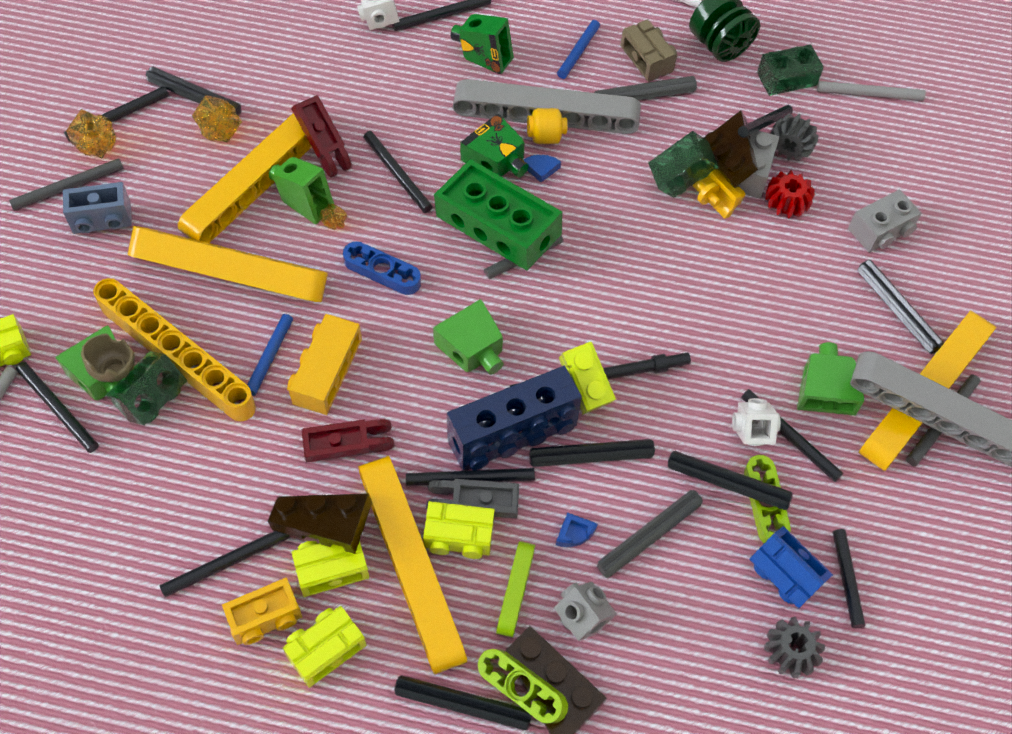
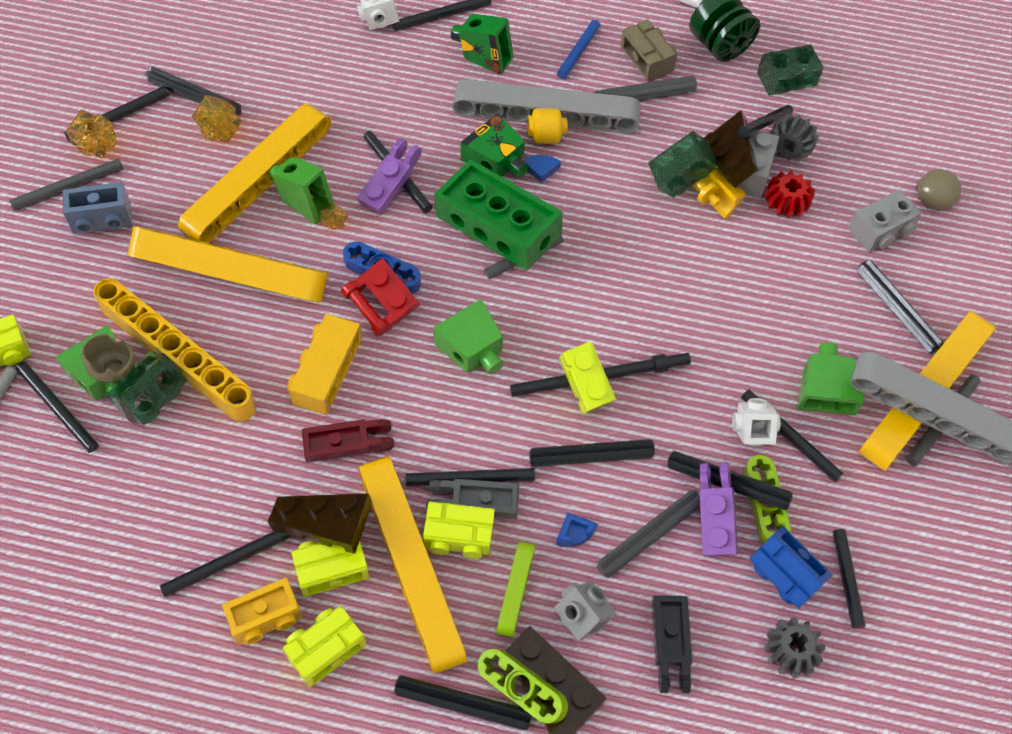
blue bar [247,314,293,396] -> none
dark red hinge [291,95,352,178] -> none
dark blue brick [447,365,582,471] -> none
light grey bar [817,81,926,101] -> none
none -> red plate [341,258,420,337]
none -> medium lavender hinge [357,138,422,215]
none -> black hinge [652,595,692,694]
none -> medium lavender hinge [699,462,738,556]
none -> dark tan hair [916,169,961,211]

